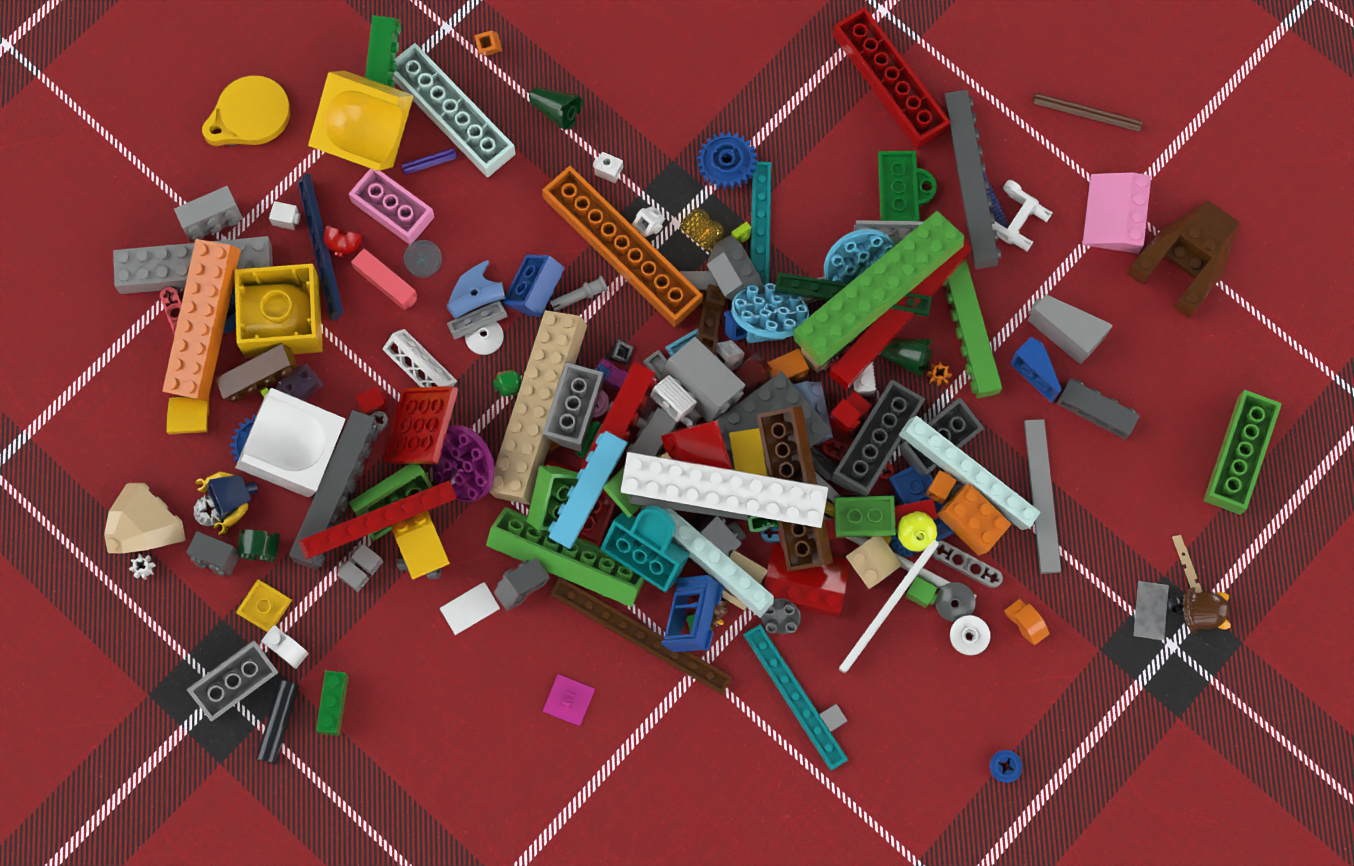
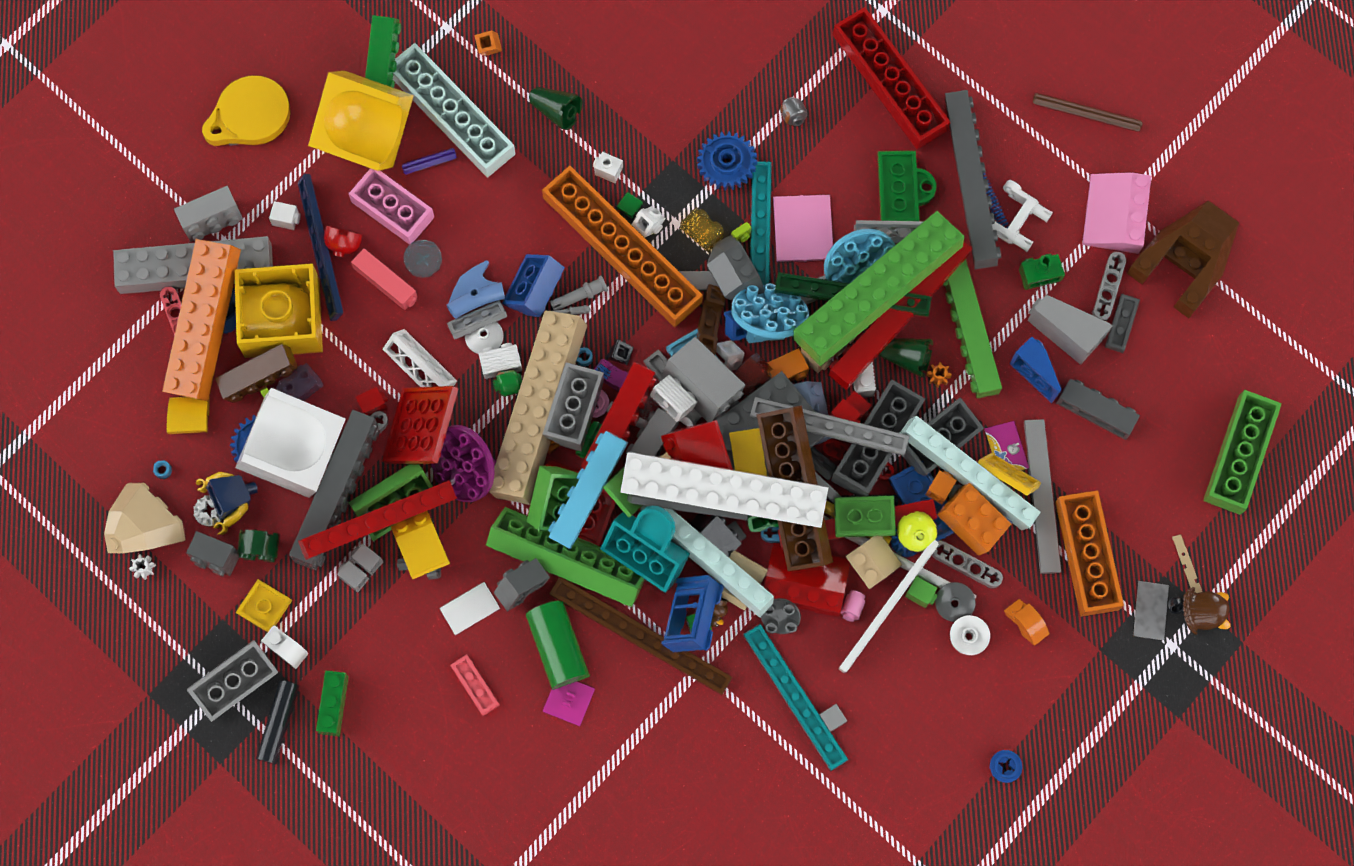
none -> dark azure axle [153,460,172,479]
none -> coral tile [450,654,500,716]
none -> white brick [479,343,522,379]
none -> green brick [526,601,590,690]
none -> light grey piece [553,305,590,315]
none -> dark azure bush [576,348,593,367]
none -> green tile [616,192,643,218]
none -> light grey tile [750,397,909,456]
none -> bright pink piece [773,195,833,262]
none -> flat silver head [780,97,807,126]
none -> bright pink brick [841,590,865,622]
none -> yellow tile [978,453,1041,496]
none -> dark pink sticker [985,421,1029,470]
none -> green brick [1019,254,1065,290]
none -> orange brick [1055,490,1124,617]
none -> light grey beam [1092,252,1126,321]
none -> dark grey tile [1105,294,1140,353]

